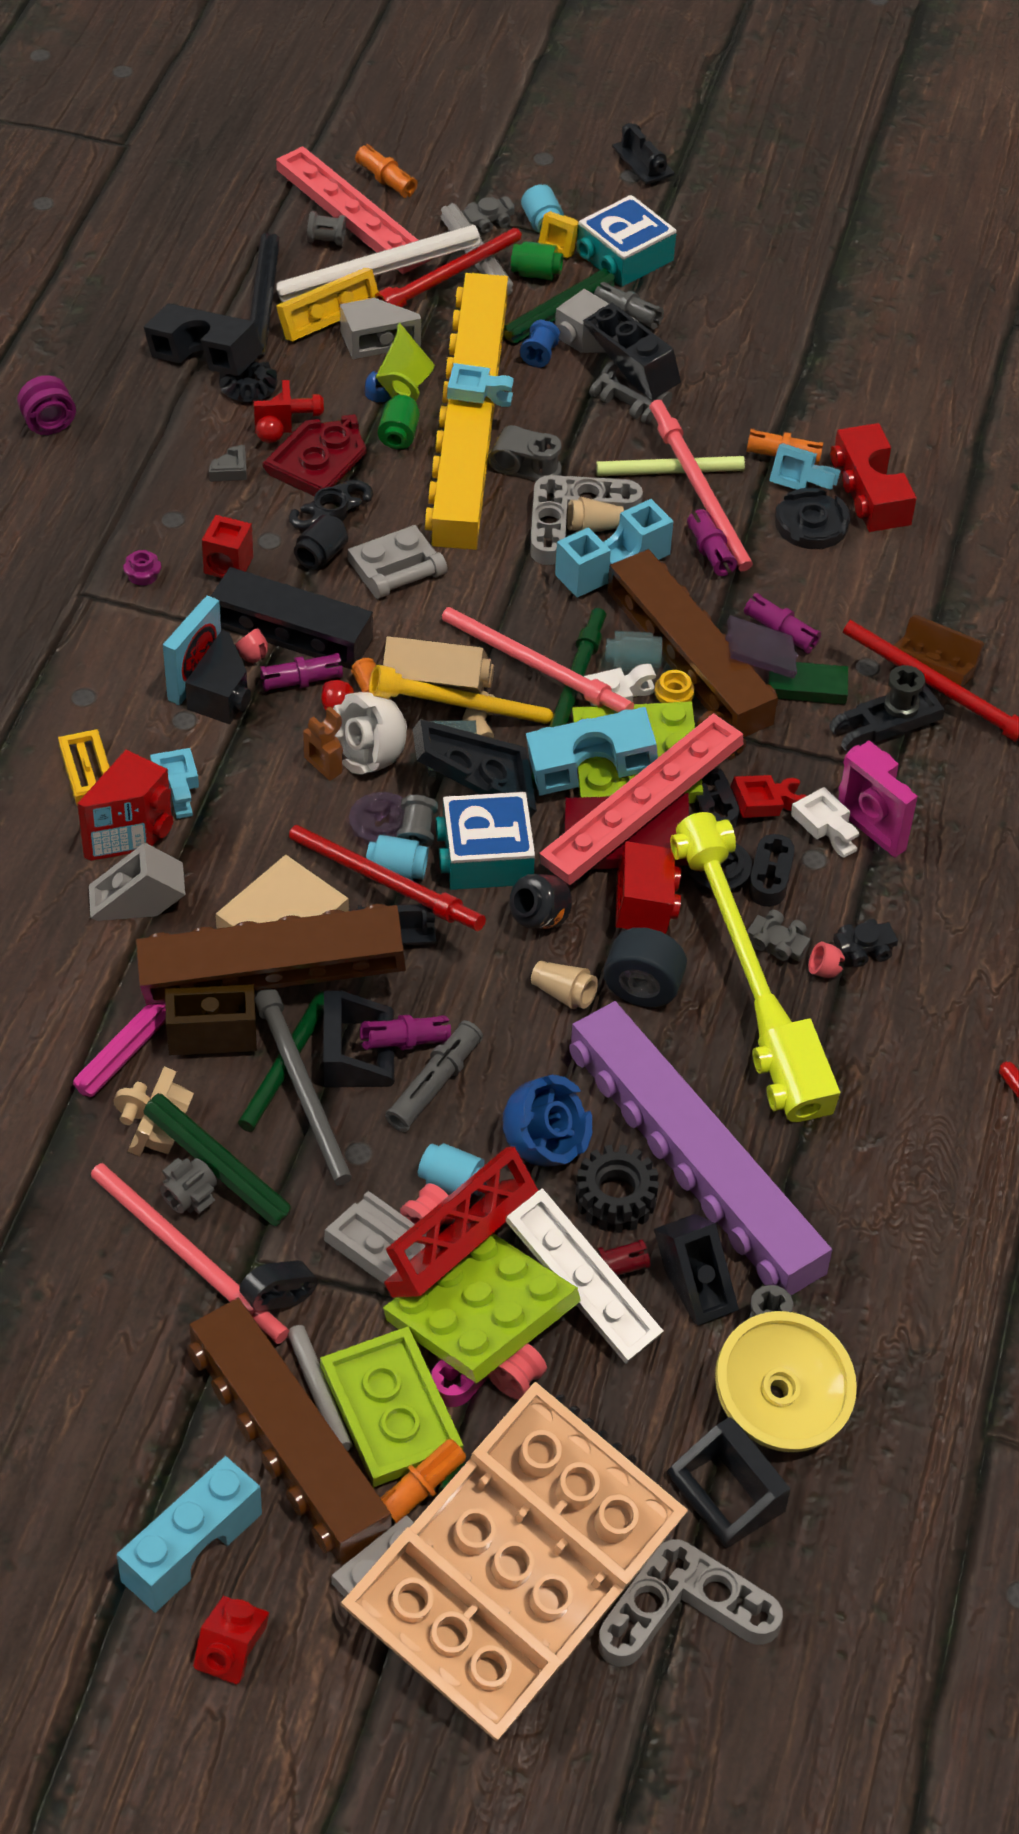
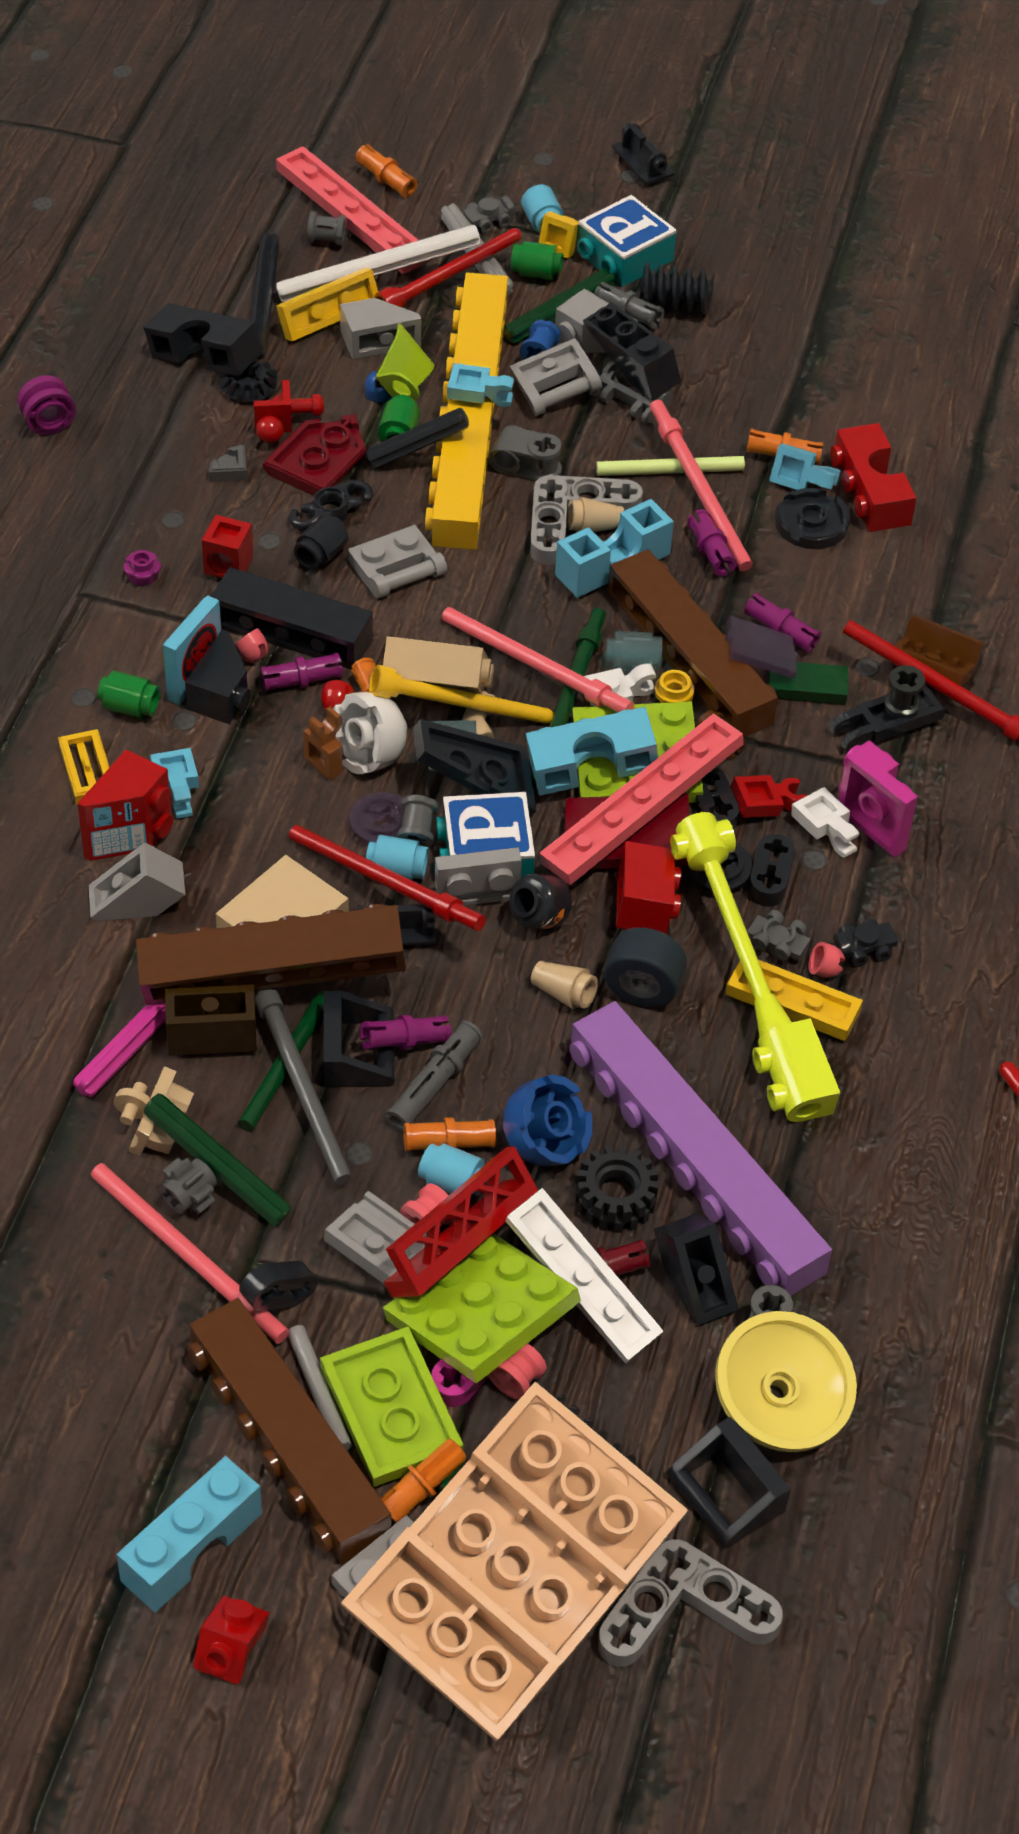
none -> green brick [97,670,160,718]
none -> black axle [367,408,469,468]
none -> orange pin [403,1117,496,1151]
none -> light grey plate [435,847,522,906]
none -> light grey plate [510,338,602,417]
none -> black piece [640,263,715,315]
none -> yellow plate [725,960,863,1041]

